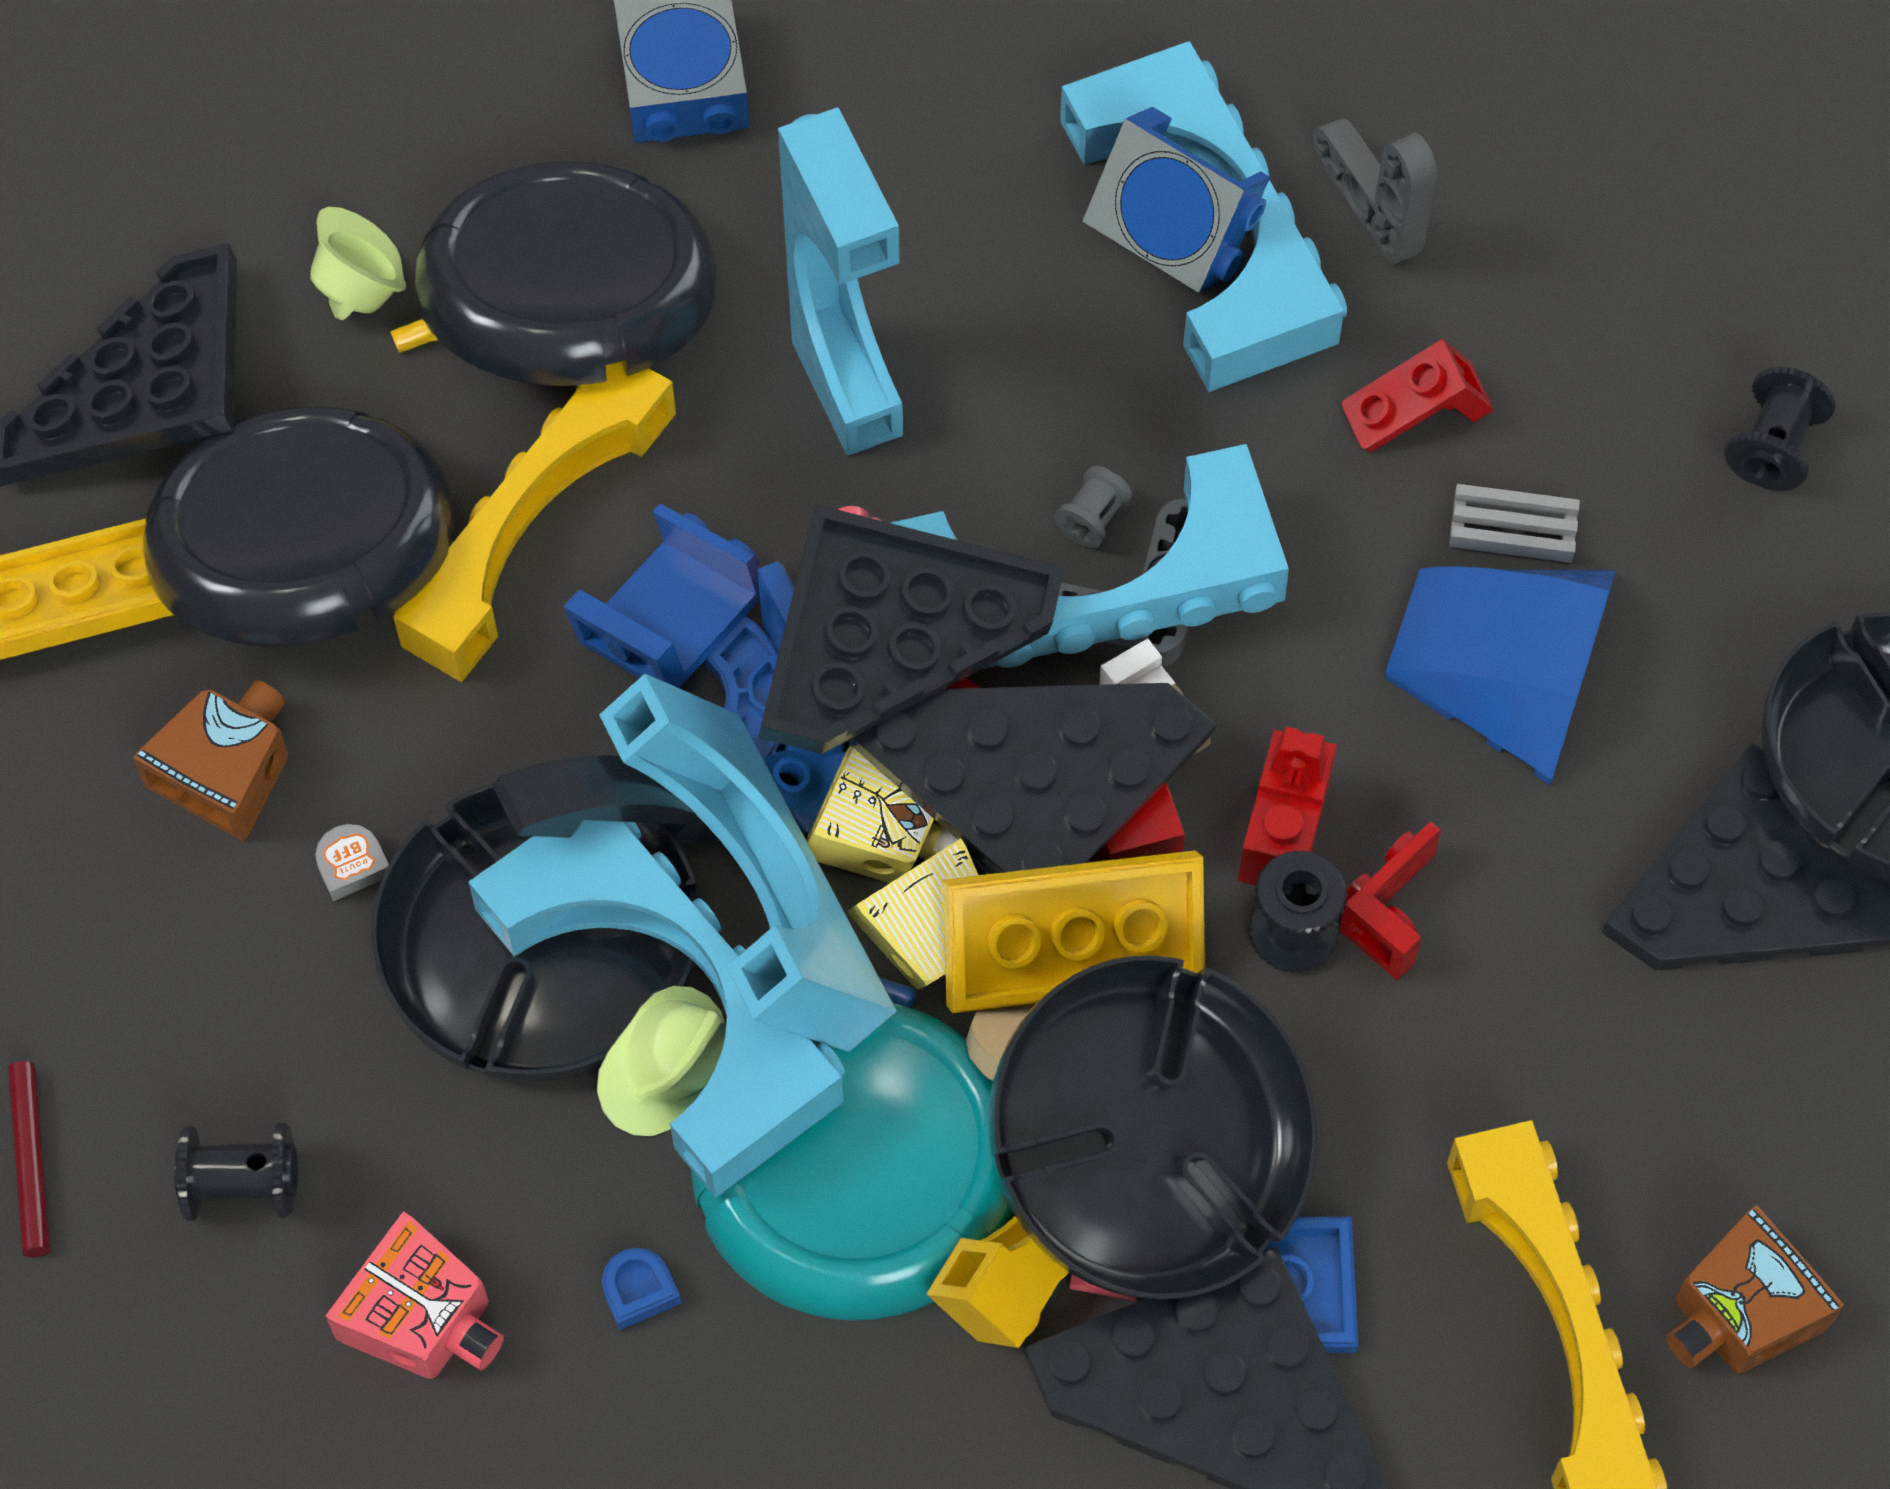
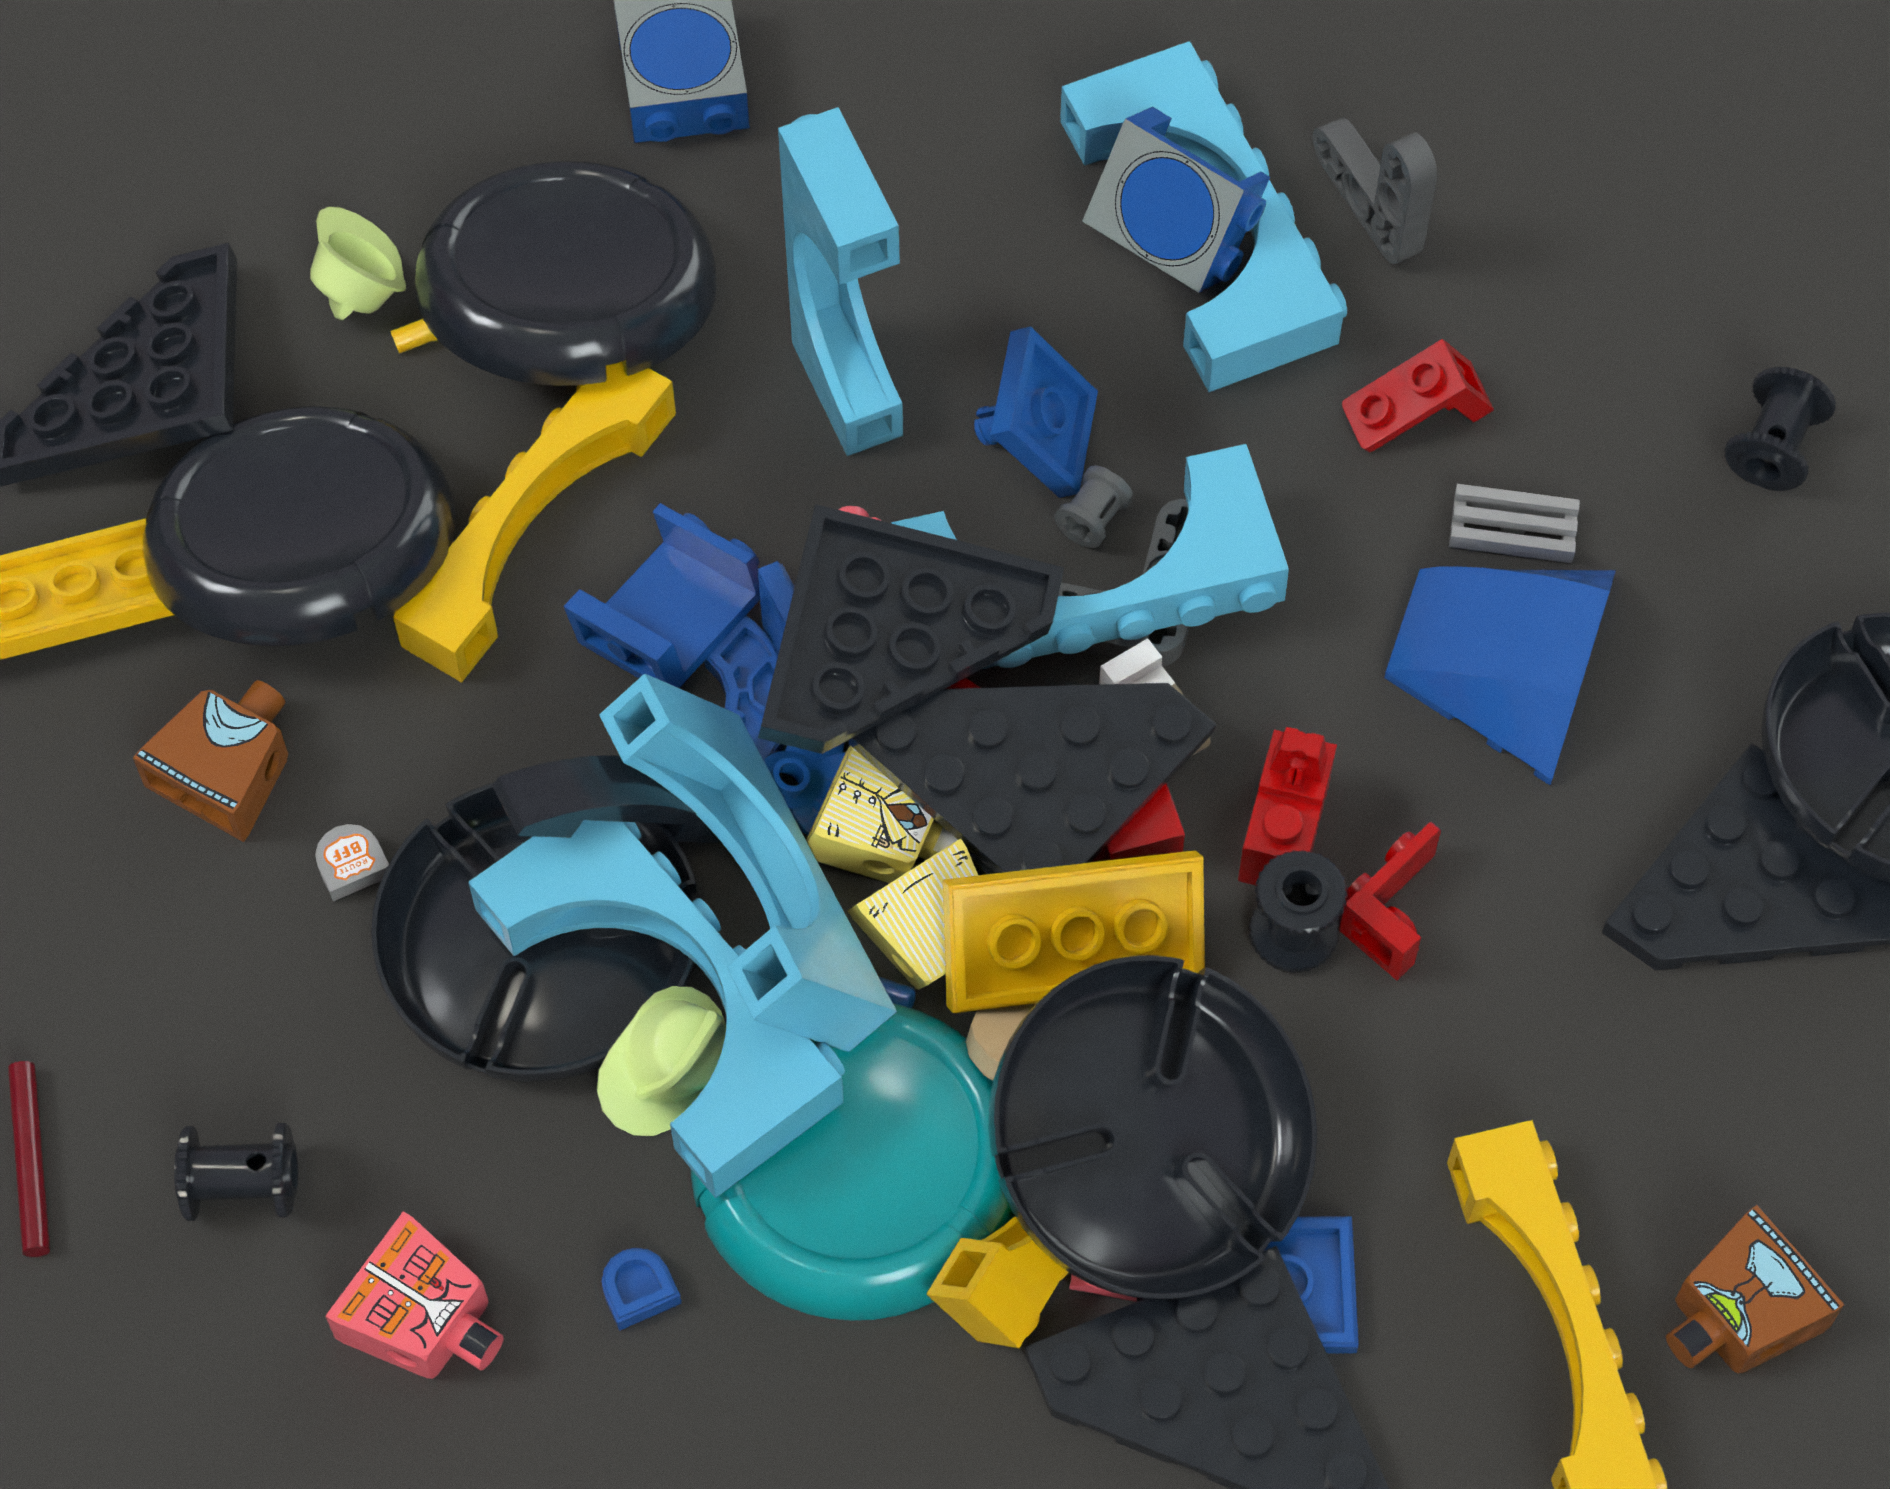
none -> blue tile [974,326,1098,498]

